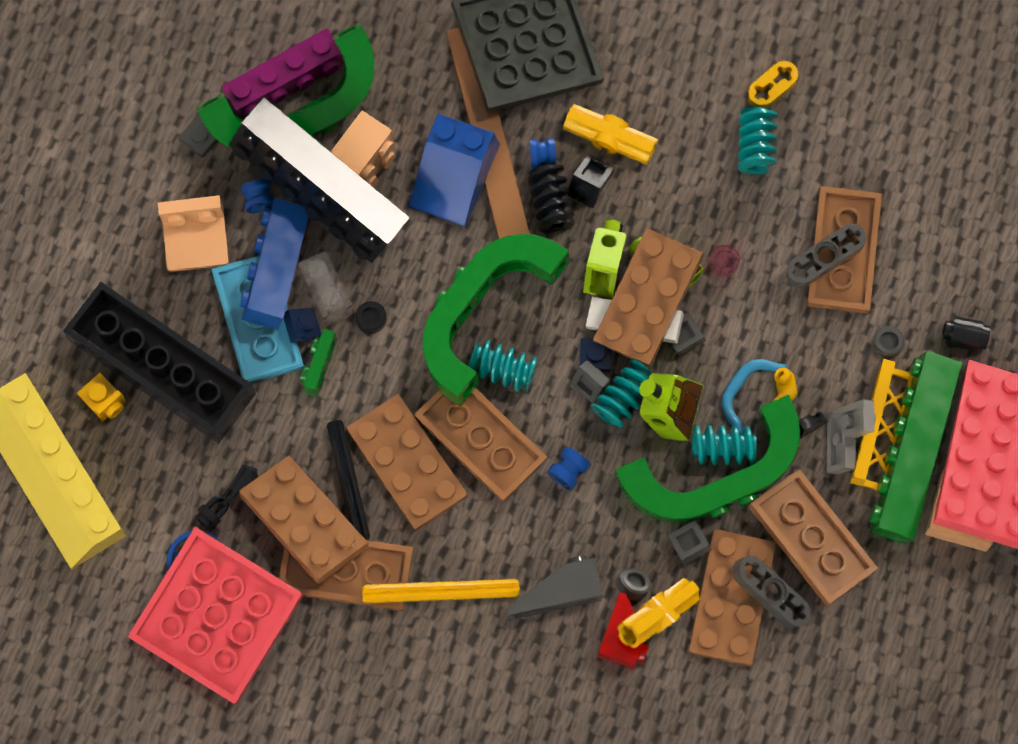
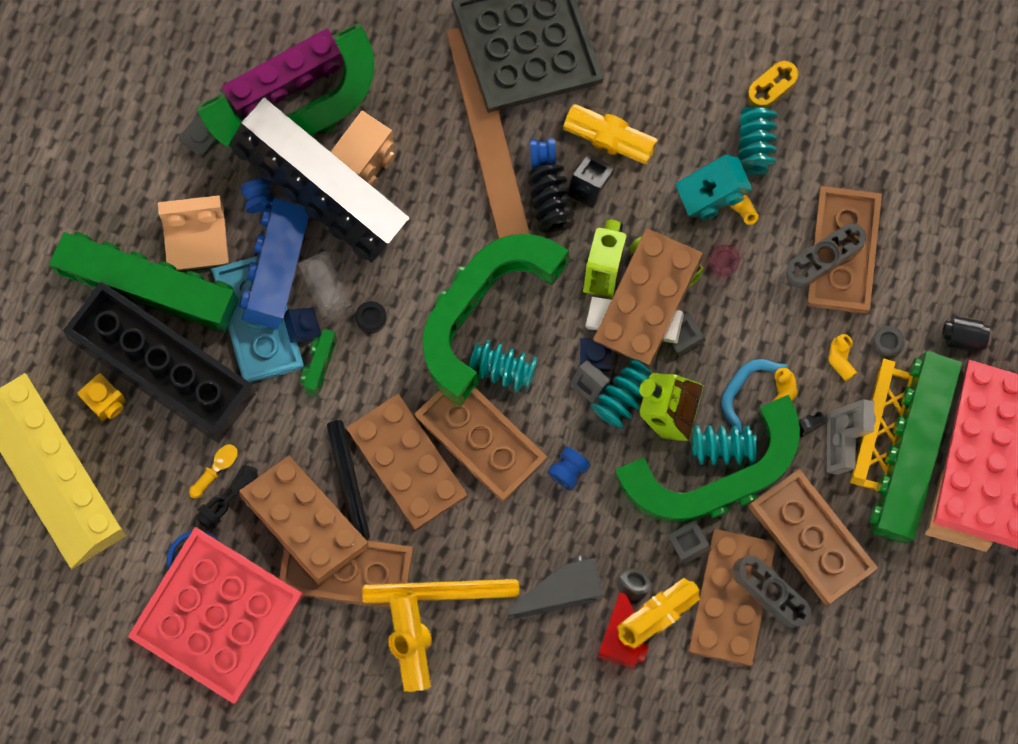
blue slope [409,114,500,227] -> none
none -> green brick [49,232,239,334]
none -> yellow piece [189,444,238,498]
none -> yellow piece [389,590,431,692]
none -> teal brick [675,154,753,220]
none -> yellow arm [730,195,759,225]
none -> yellow arm [828,334,858,382]

